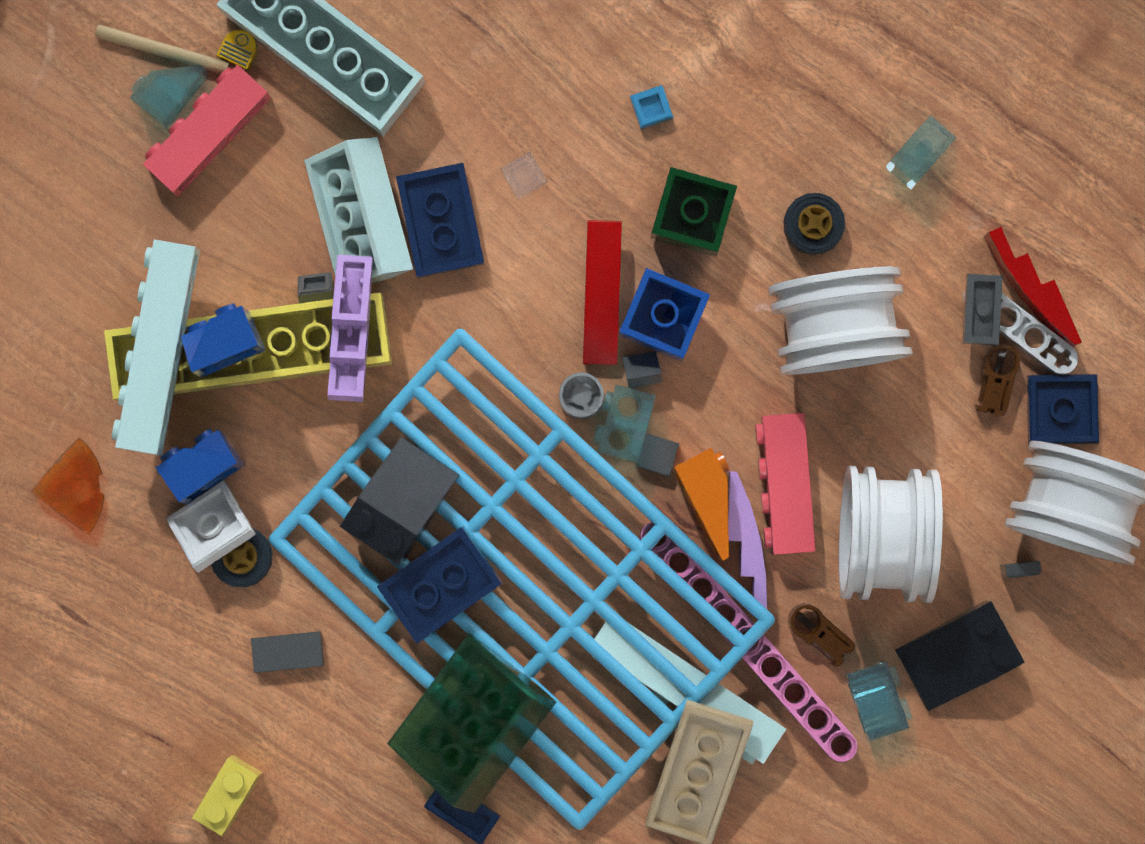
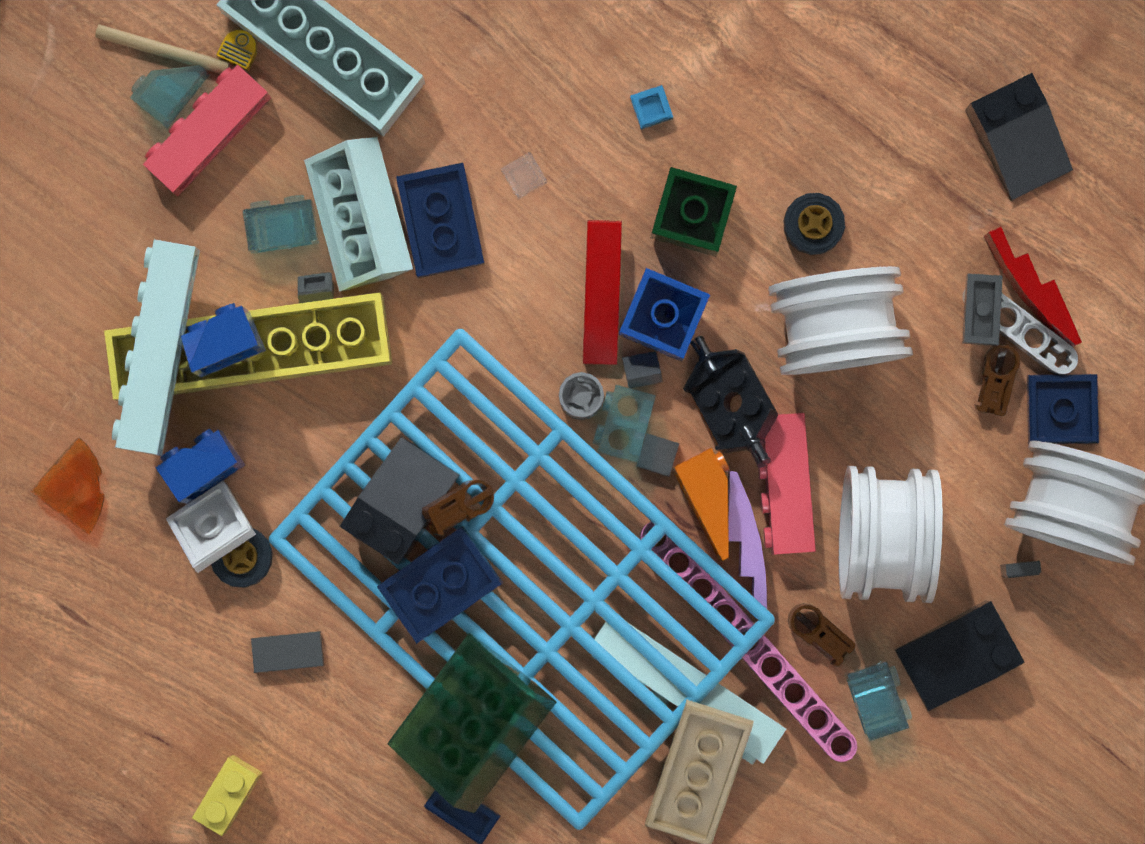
lavender slope [327,255,373,402] -> none
clear light blue slope [886,115,956,189] -> none
none -> clear light blue brick [242,195,319,254]
none -> reddish brown piece [422,480,494,535]
none -> black plate [683,336,778,468]
none -> black slope [965,73,1073,201]

